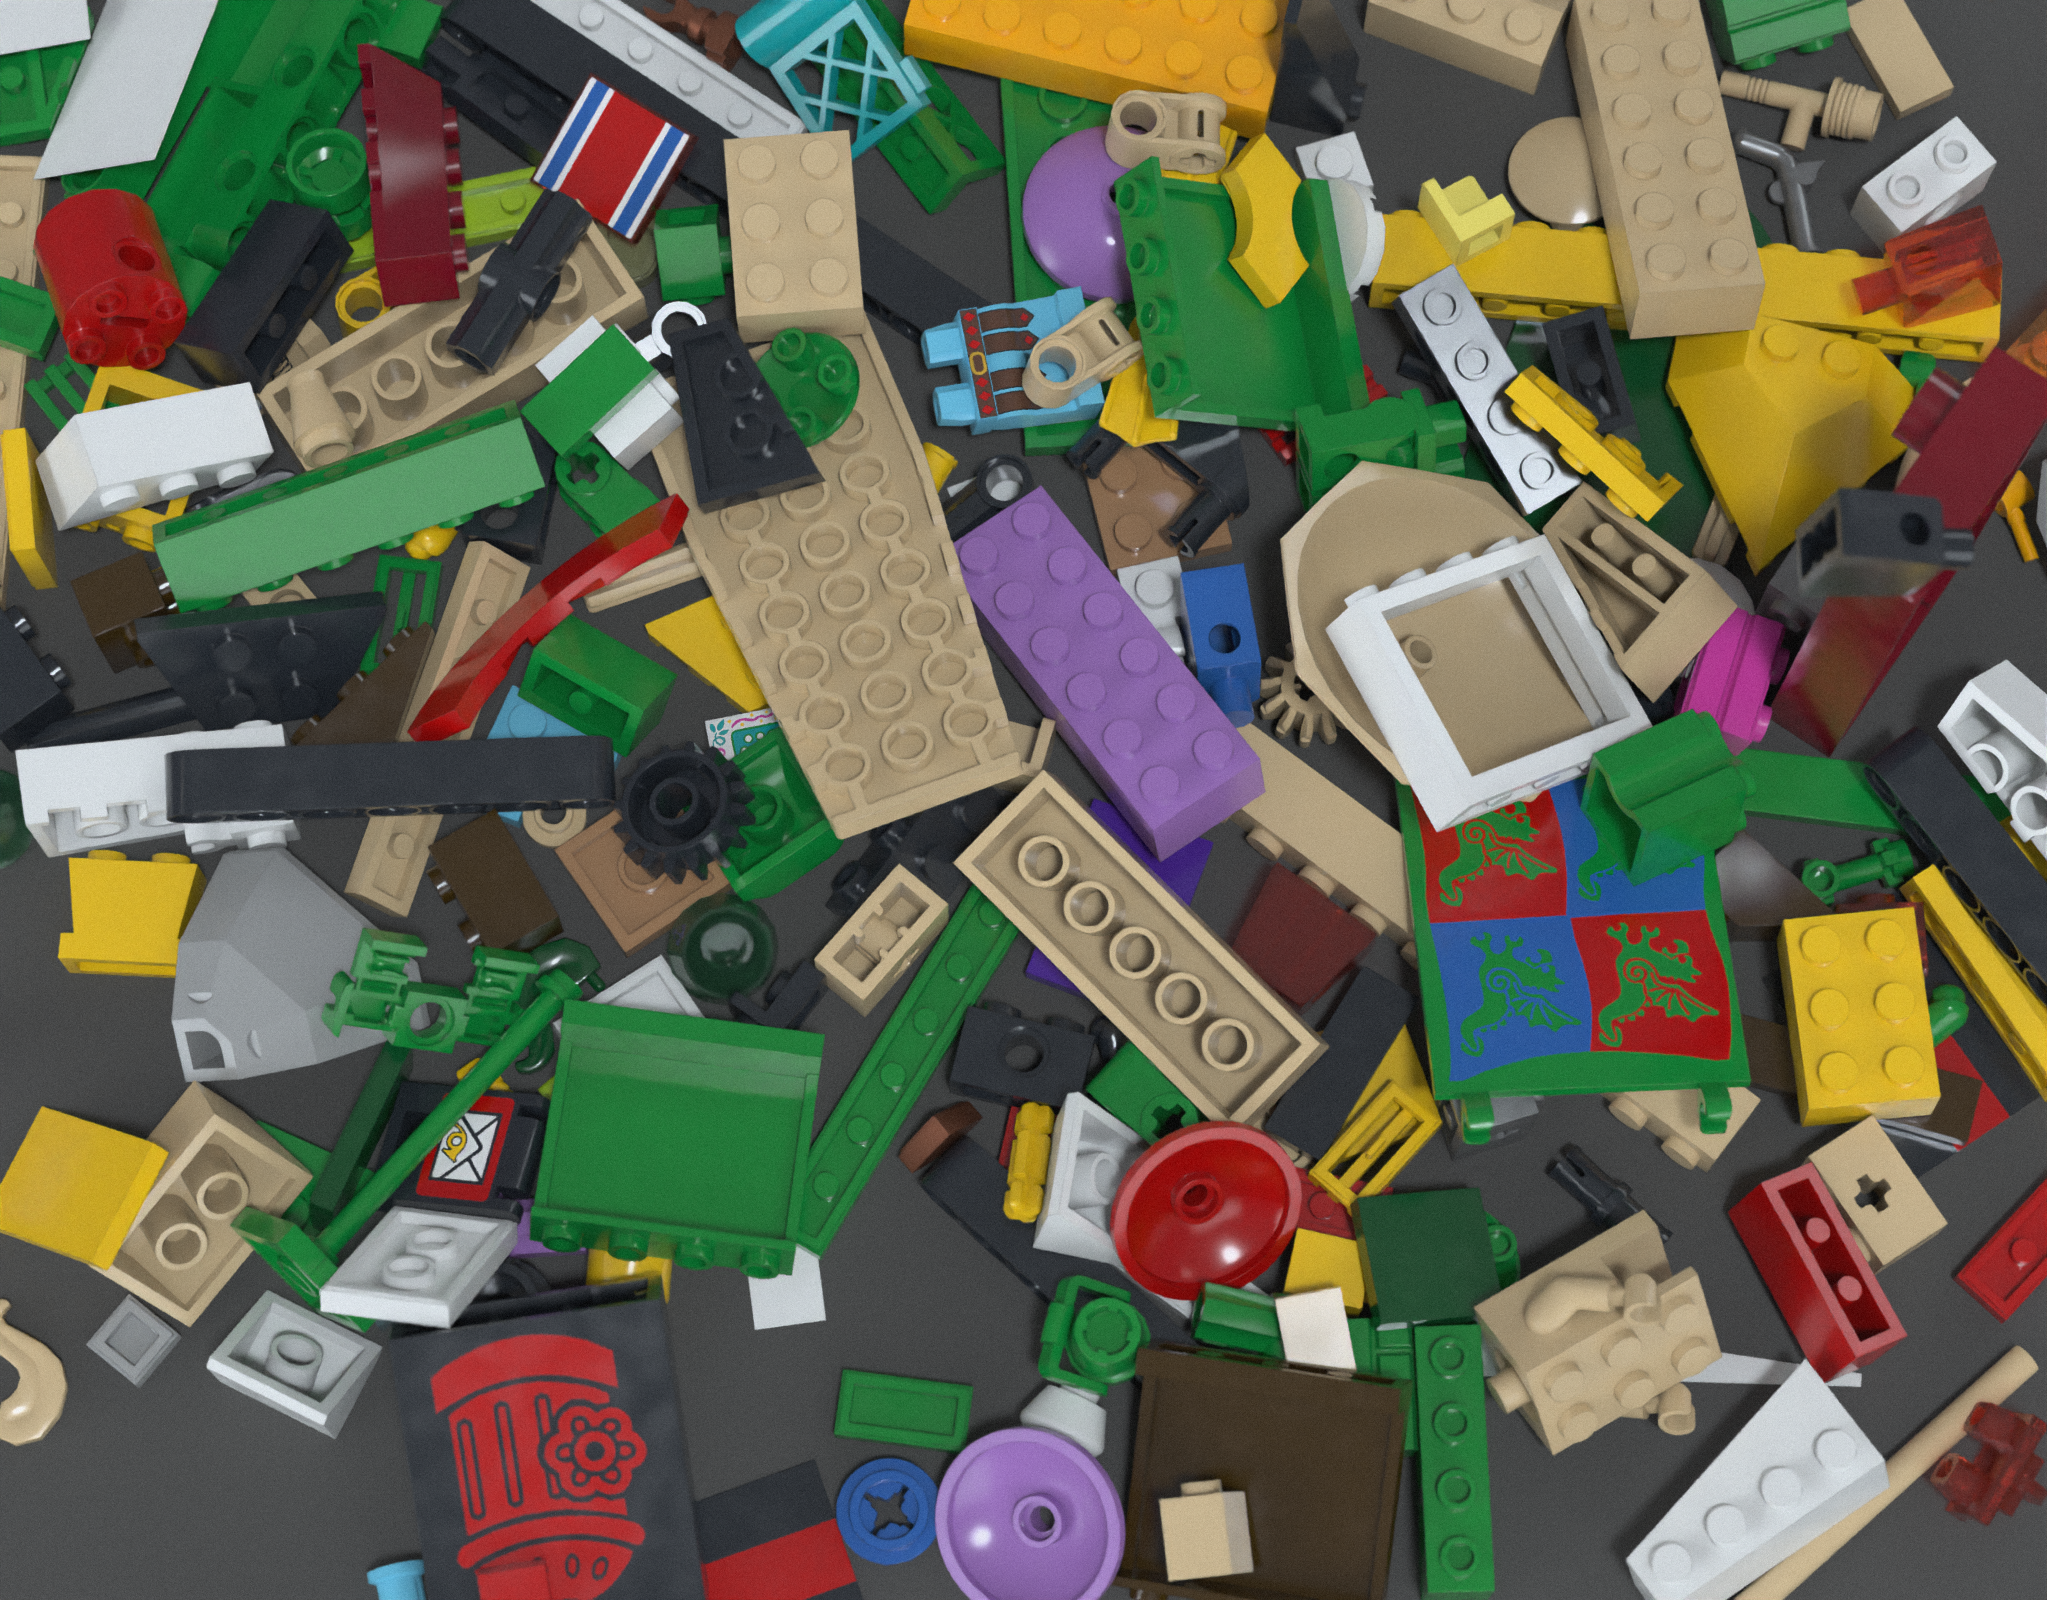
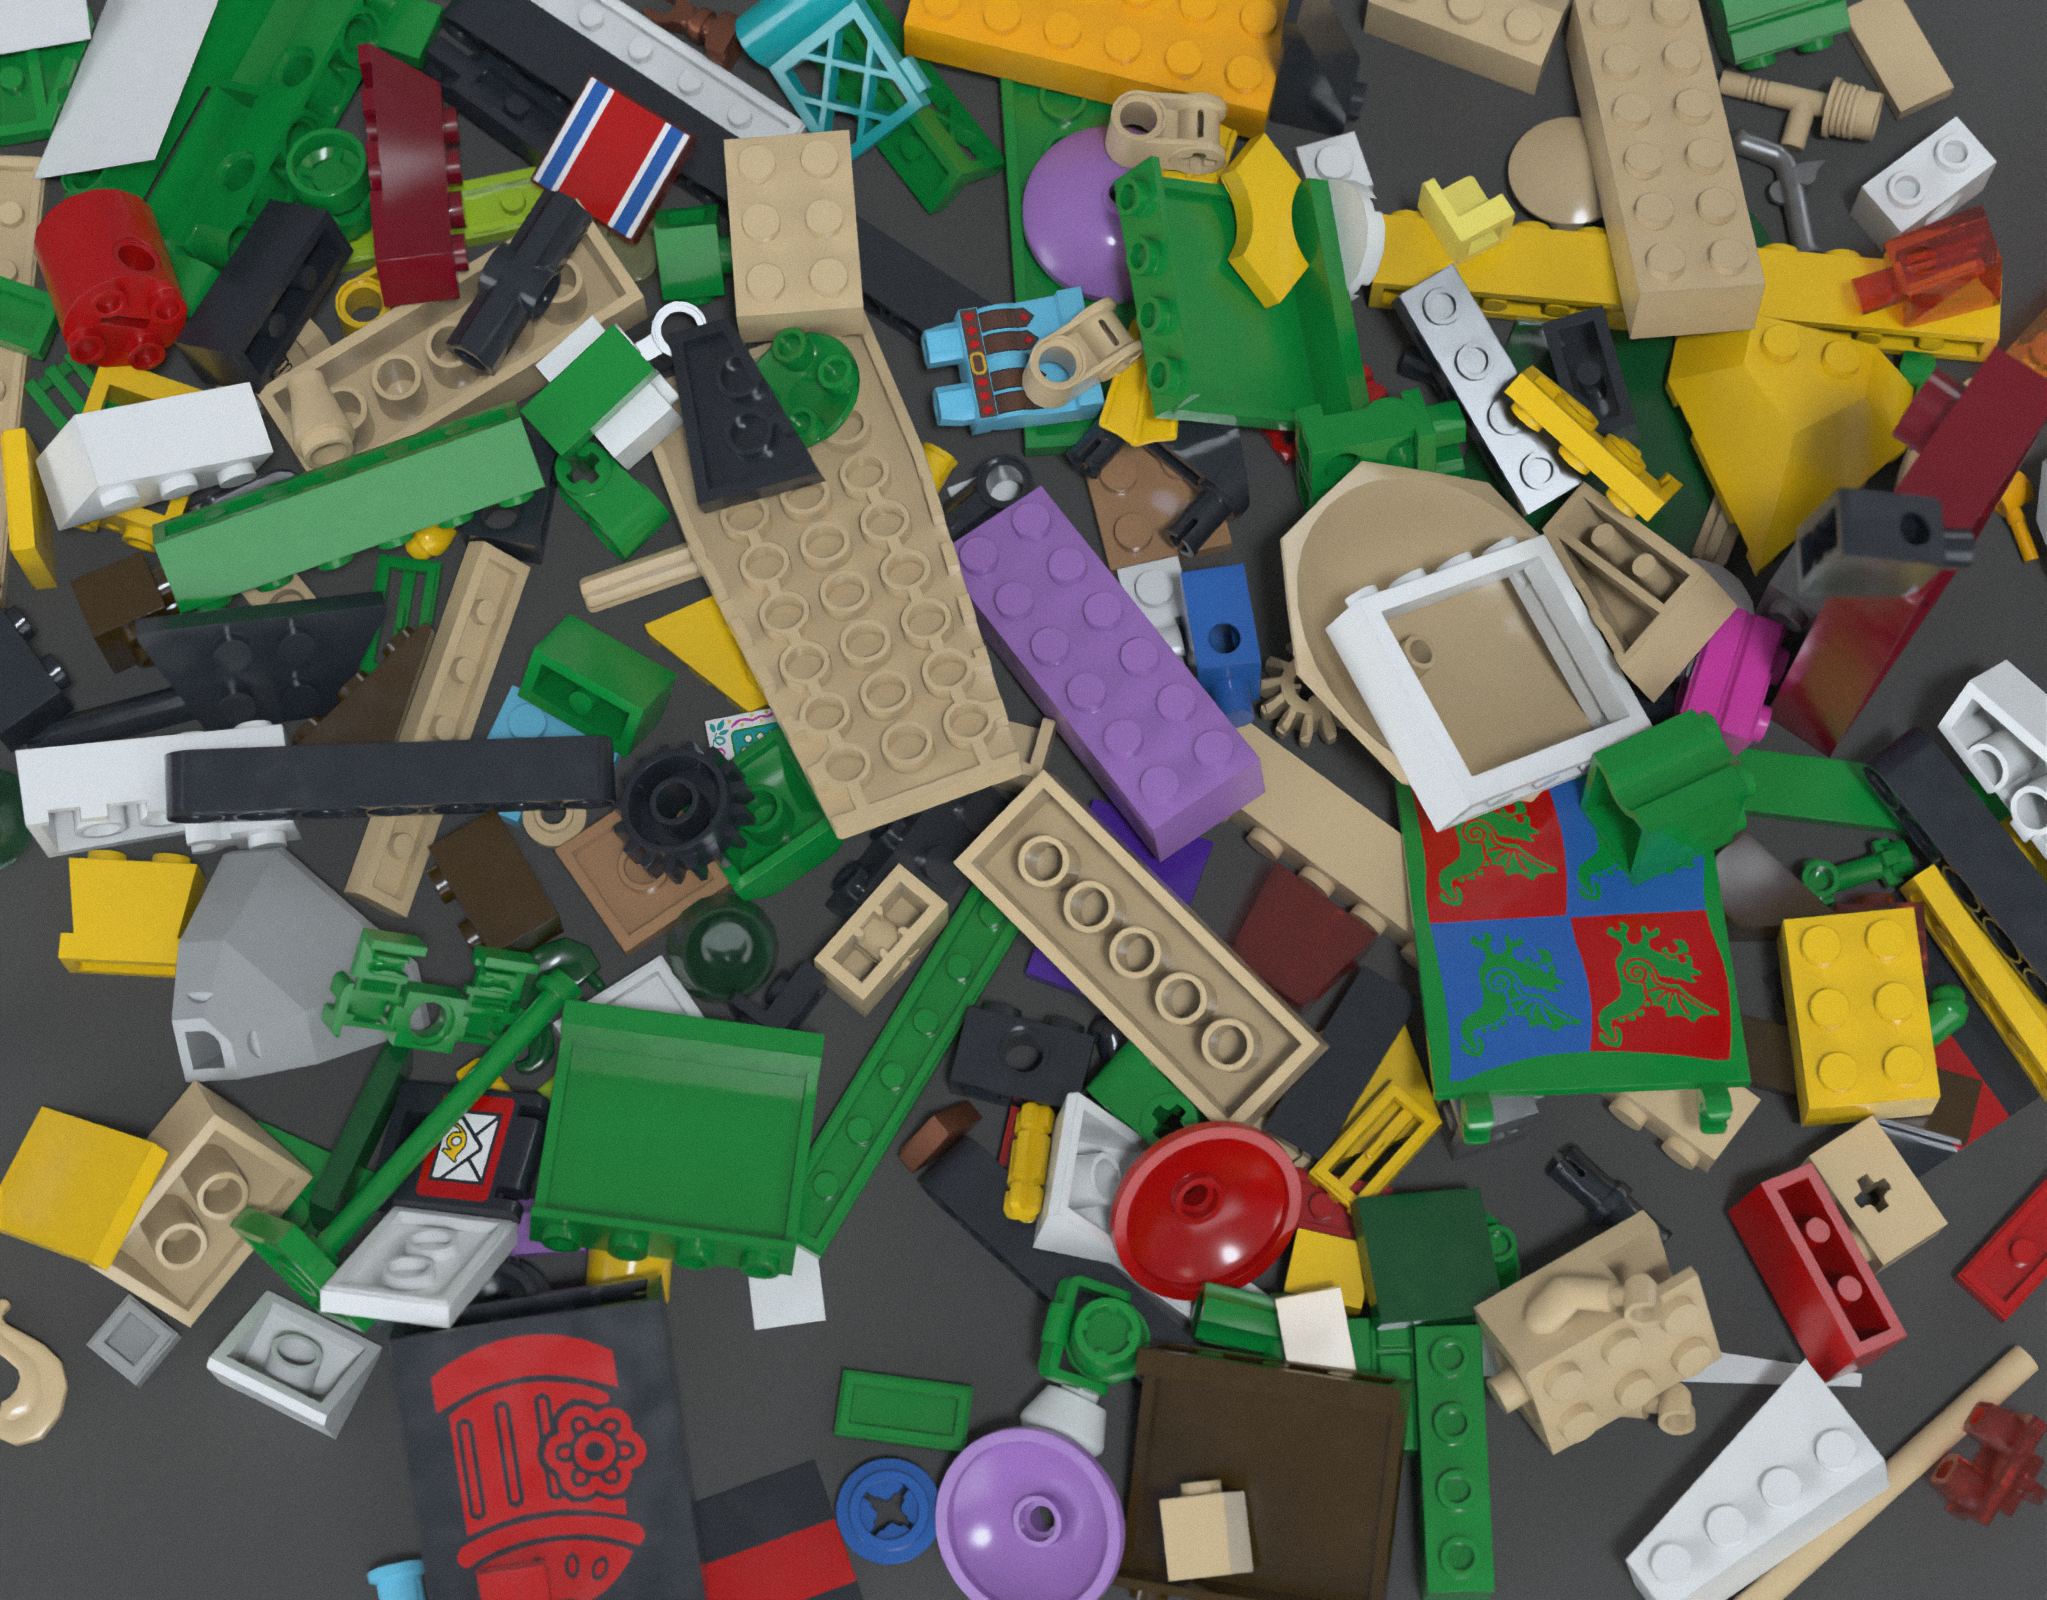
red tile [407,493,690,742] -> none

